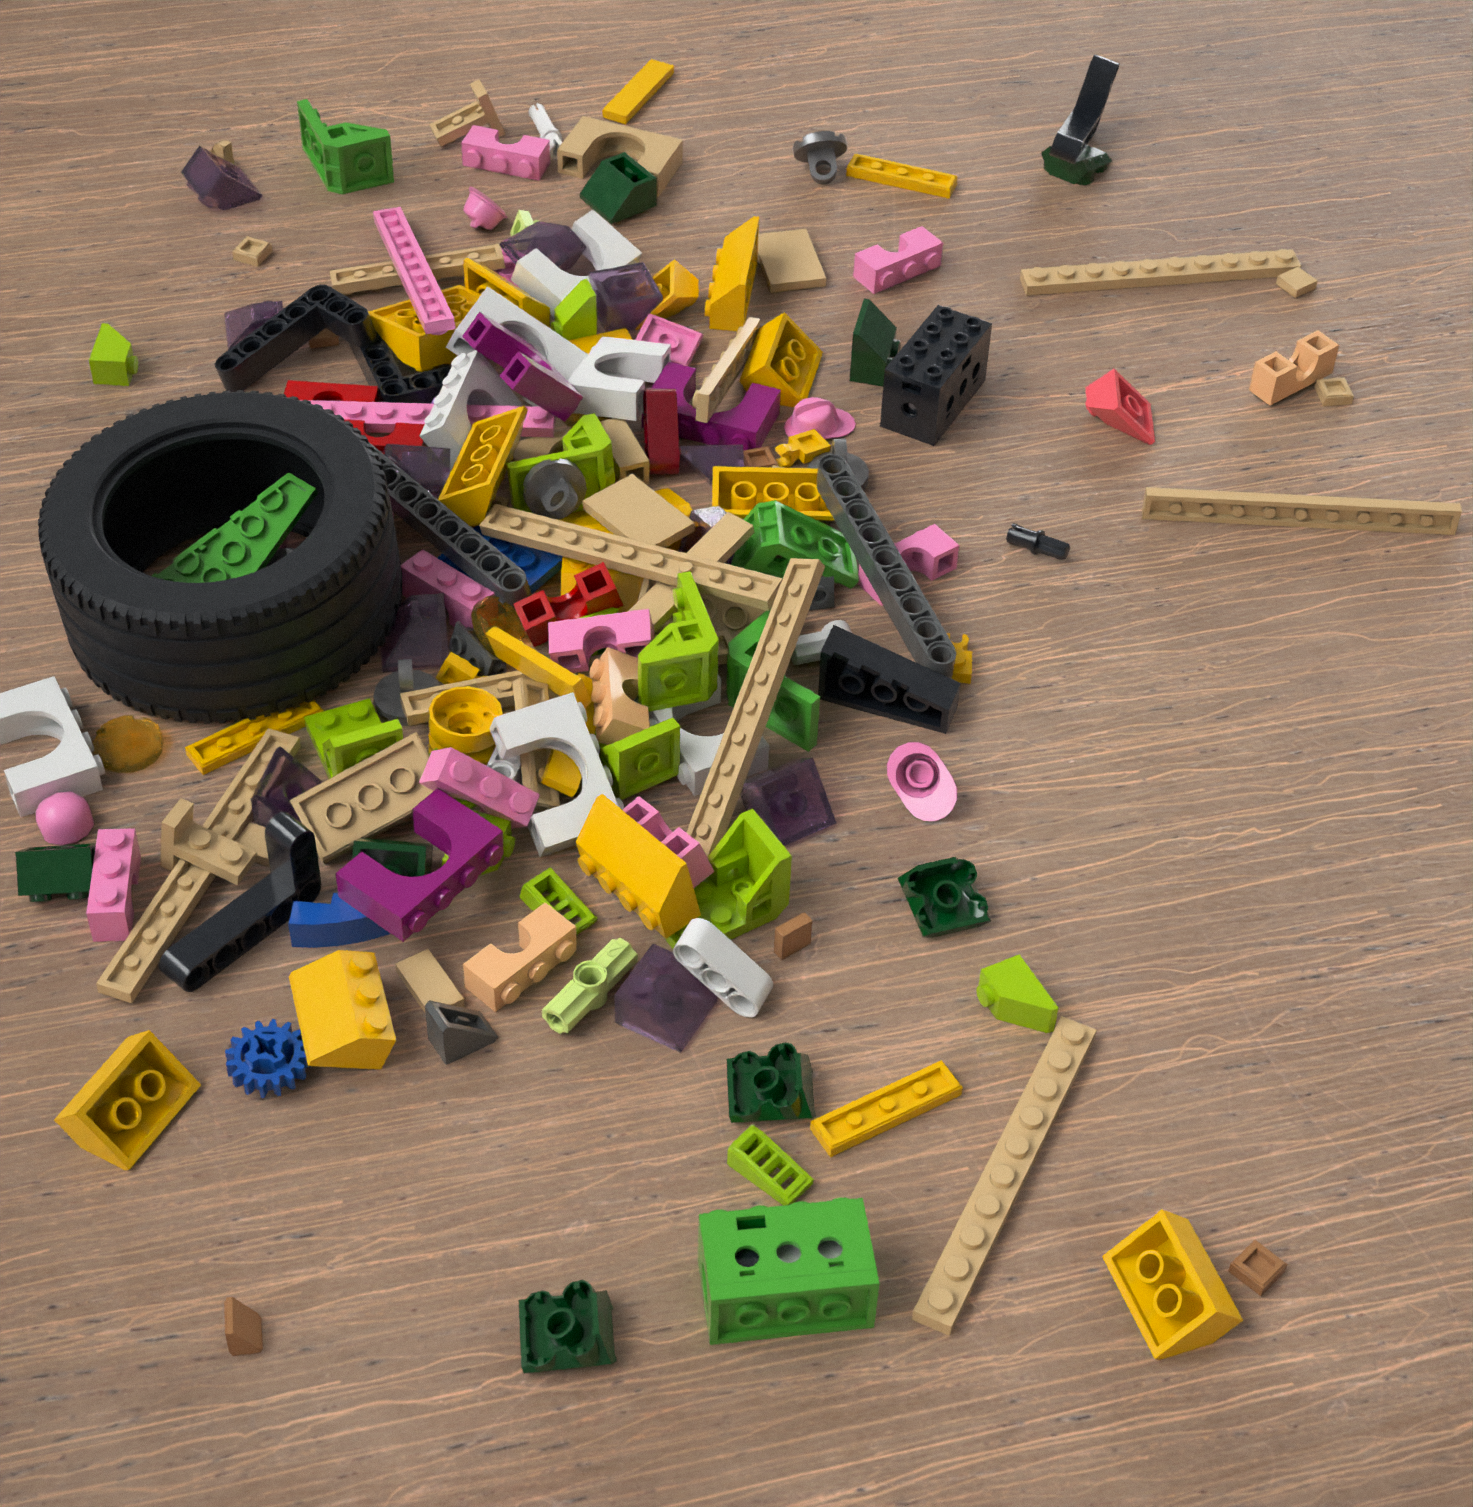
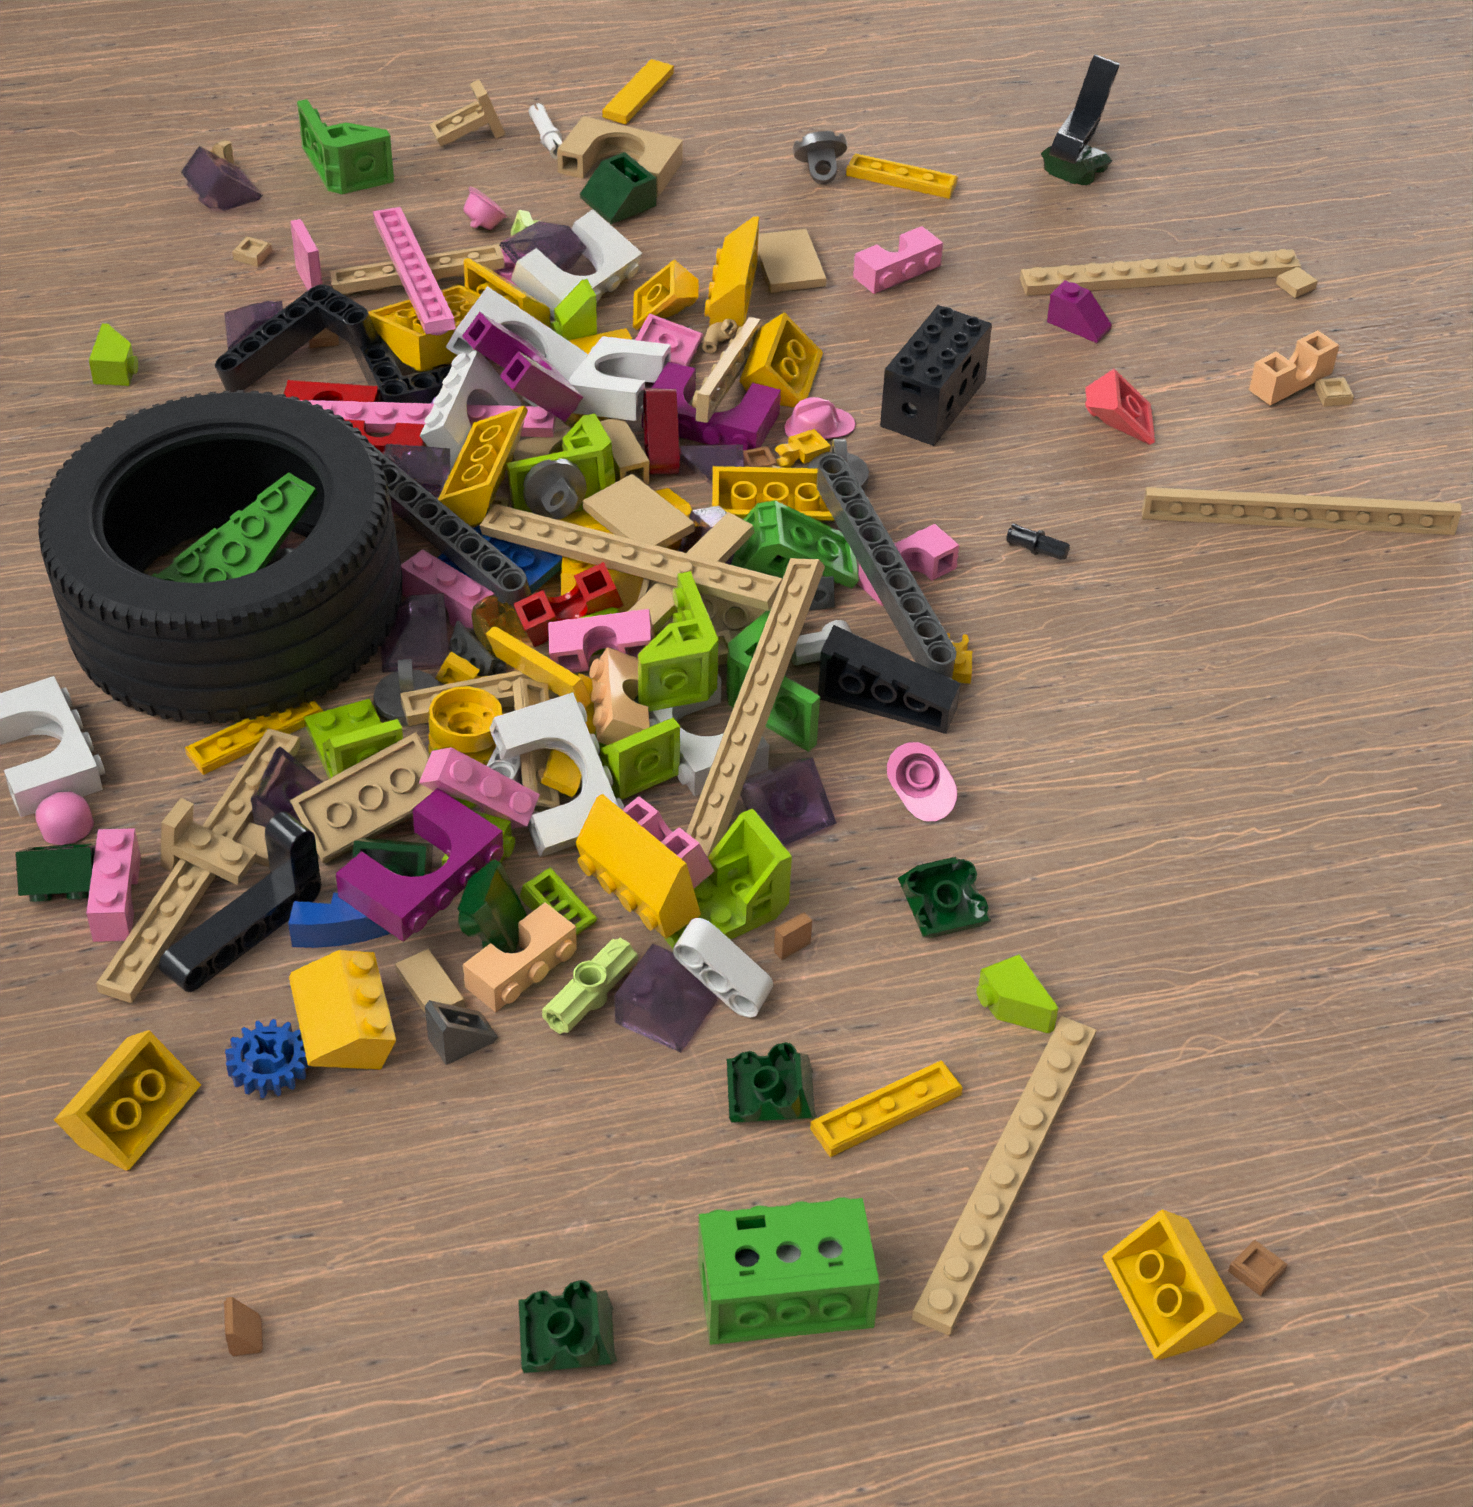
clear yellow tile [92,715,164,773] -> none
bright pink arch [461,125,550,181] -> none
slope [589,262,663,332] -> none
lime slope [727,1124,814,1206] -> none
dark green slope [849,298,901,387] -> none
none -> bright pink tile [290,219,322,290]
none -> dark green slope [458,859,527,954]
none -> tan arm [702,319,737,353]
none -> magenta slope [1047,280,1112,343]

